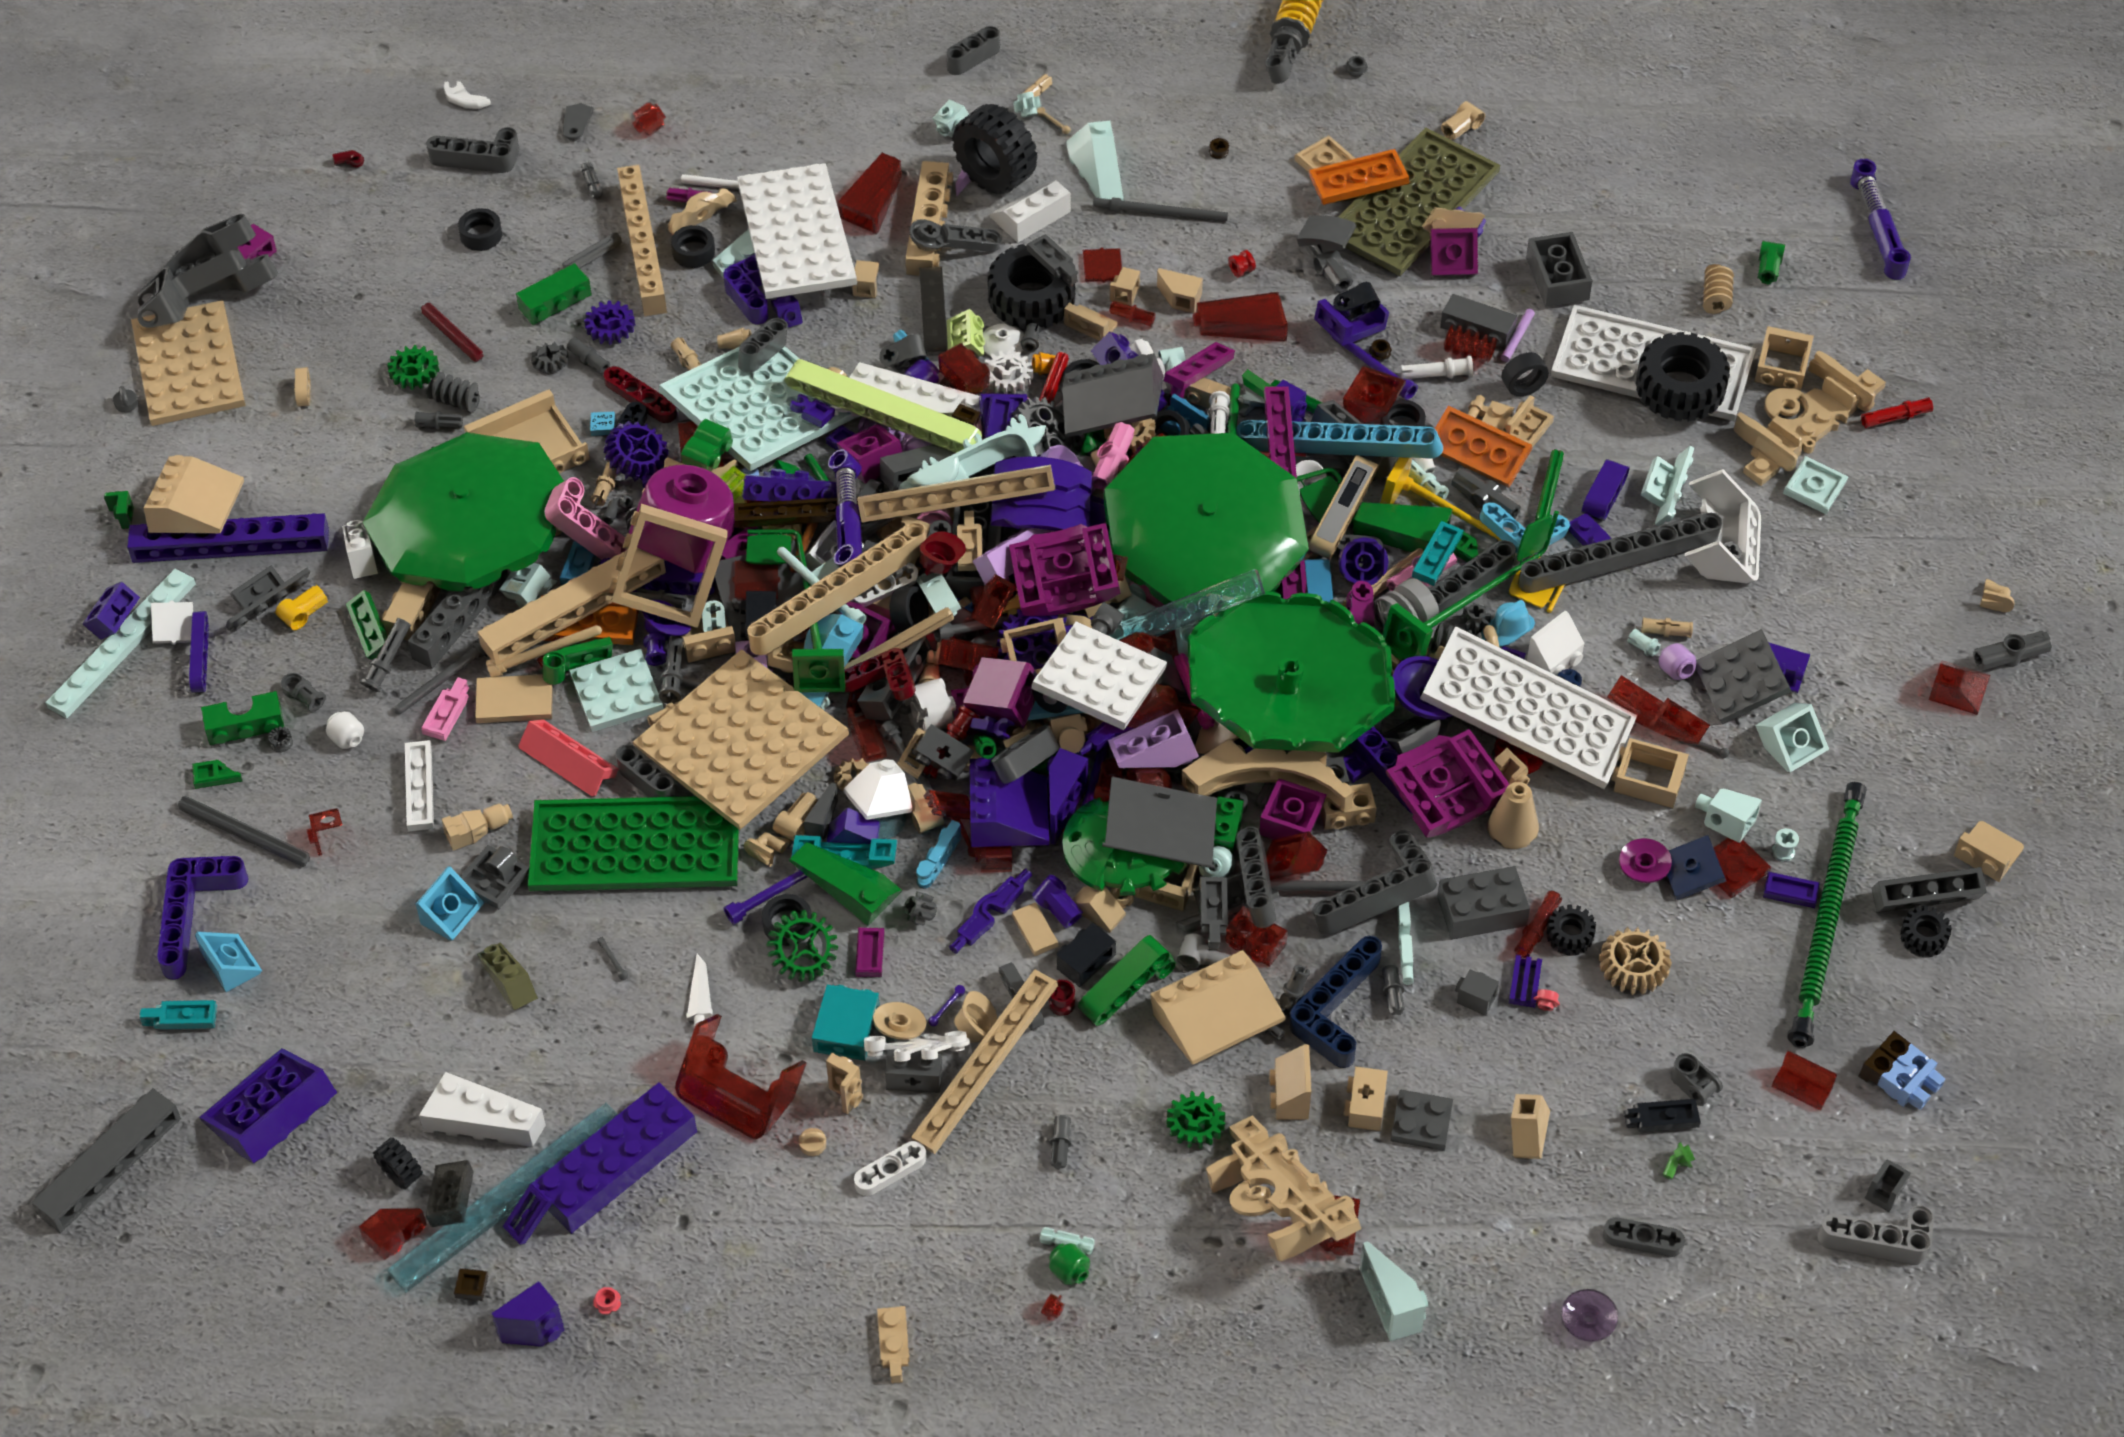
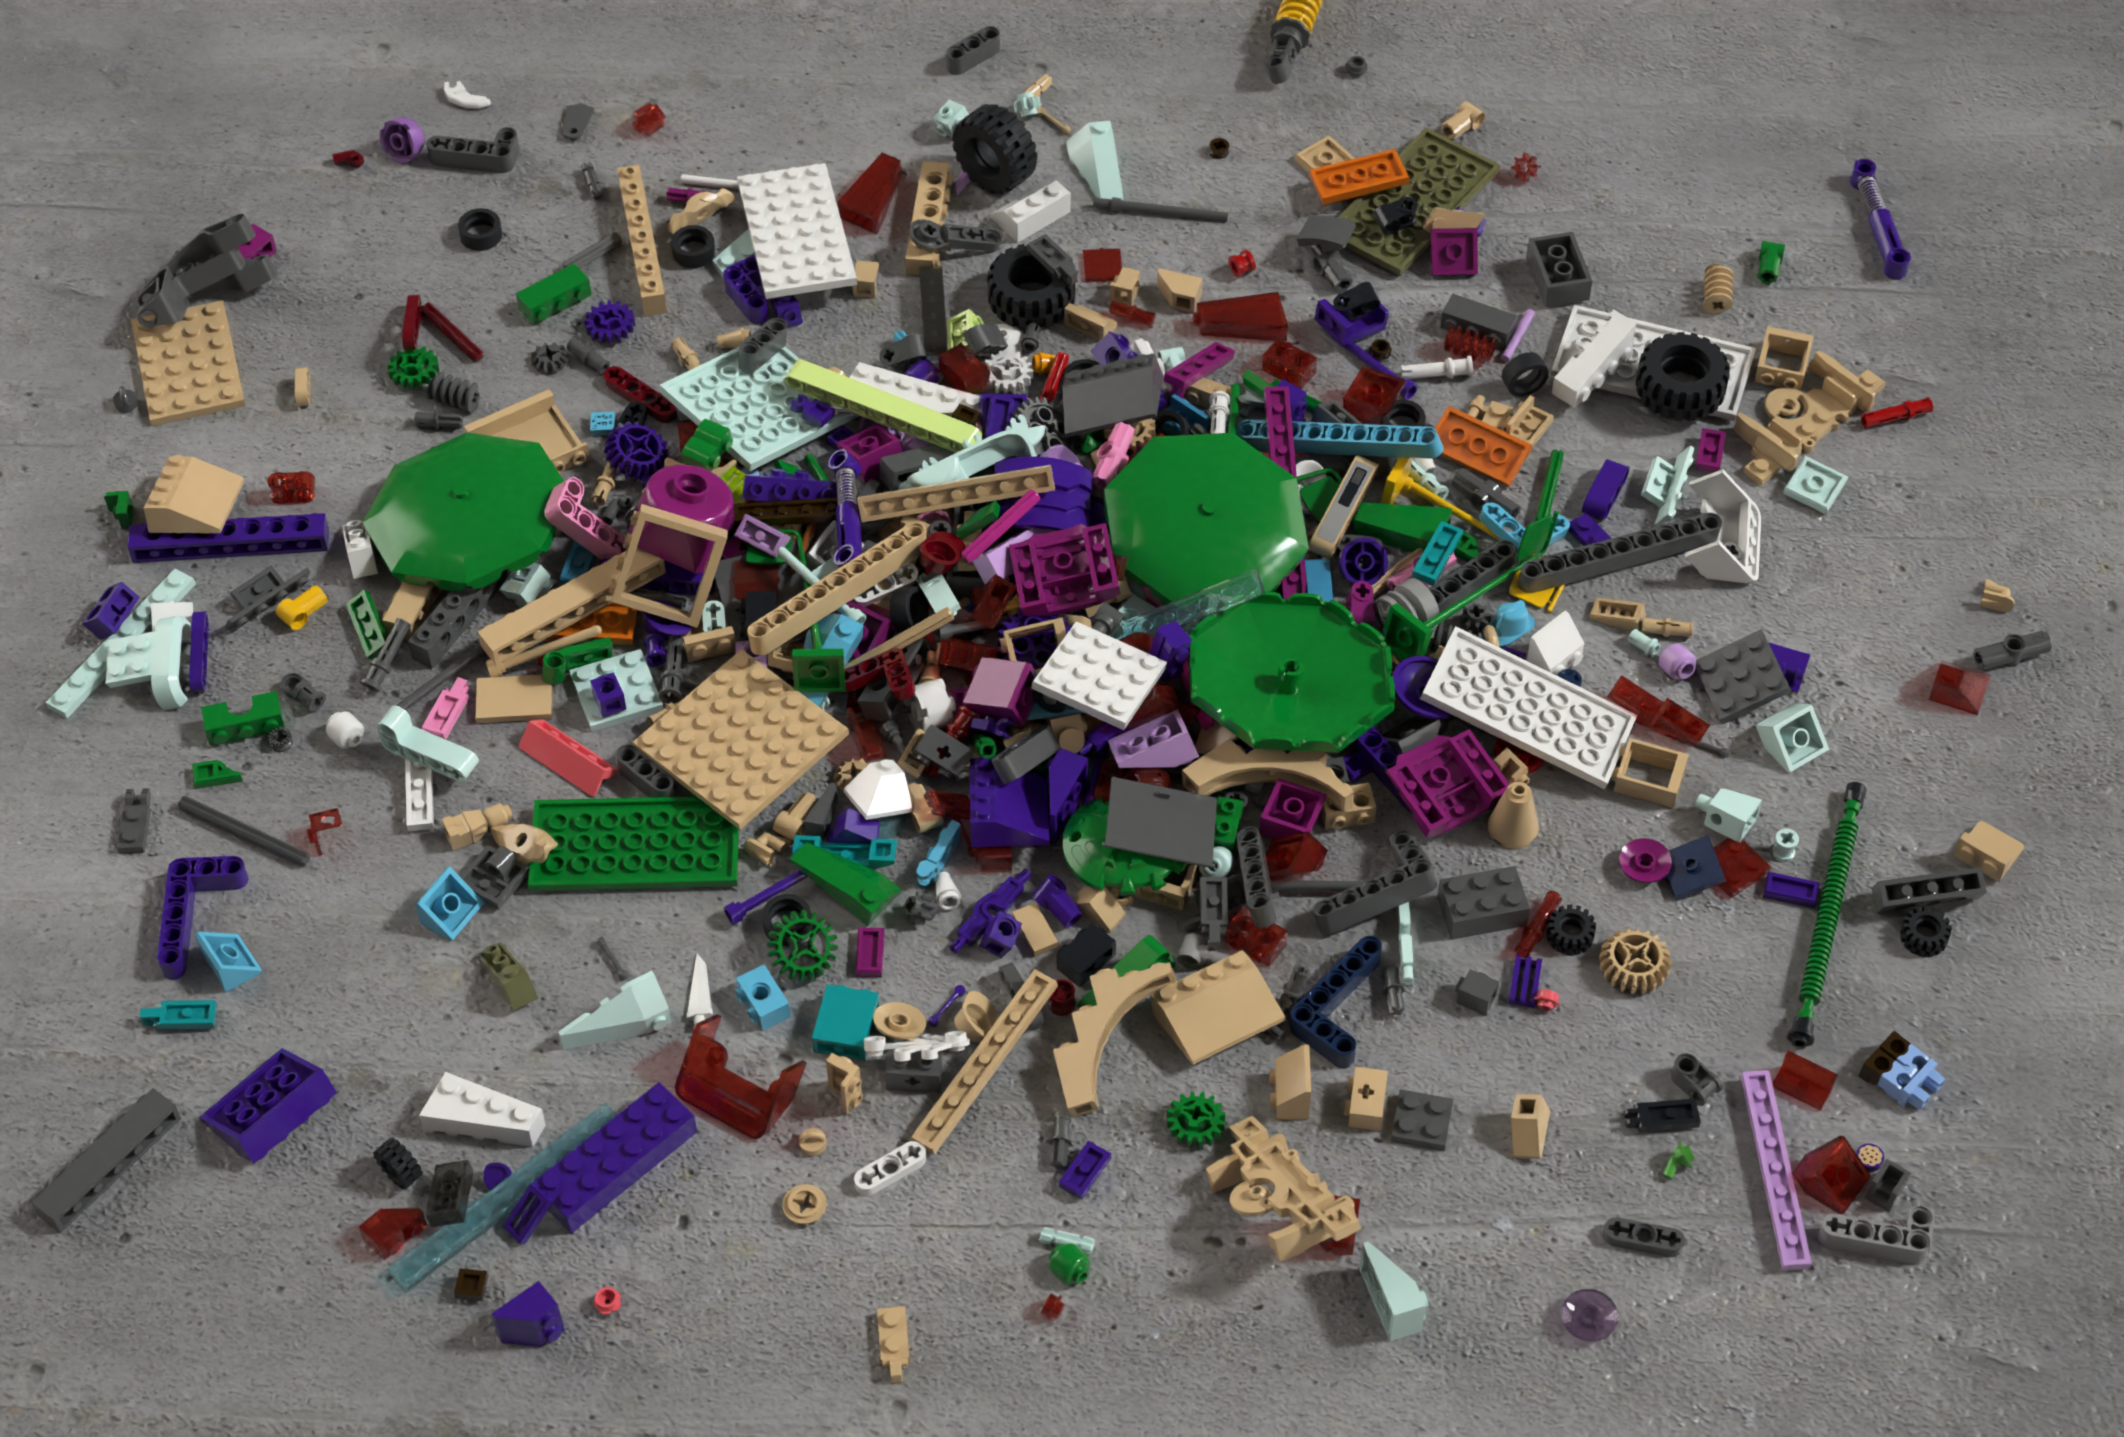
none -> light aqua piece [105,615,192,710]
none -> dark grey hinge [117,788,151,853]
none -> clear red piece [267,471,315,504]
none -> light aqua beam [377,705,479,782]
none -> medium lavender cylinder [379,117,425,164]
none -> dark red beam [402,295,422,351]
none -> dark purple piece [483,1162,512,1191]
none -> tan piece [491,823,558,866]
none -> light aqua wedge [558,971,671,1050]
none -> dark purple brick [590,672,626,717]
none -> lavender slope [734,514,791,558]
none -> medium azure brick [735,964,791,1031]
none -> tan gear [782,1184,827,1226]
none -> white cone [935,872,961,910]
none -> green tile [956,500,1000,539]
none -> dark pink axle [961,489,1041,563]
none -> dark grey beam [963,324,1008,356]
none -> dark purple brick [979,911,1022,958]
none -> tan arch [1053,963,1177,1117]
none -> dark purple plate [1059,1141,1111,1200]
none -> dark purple brick [1149,621,1192,681]
none -> clear red brick [1262,338,1317,389]
none -> black piece [1373,197,1418,235]
none -> clear red gear [1511,153,1541,182]
none -> white wedge [1552,309,1636,408]
none -> tan slope [1589,597,1646,631]
none -> magenta plate [1695,428,1726,473]
none -> lavender plate [1741,1070,1812,1271]
none -> clear red slope [1792,1136,1871,1215]
none -> tile [1855,1143,1884,1172]

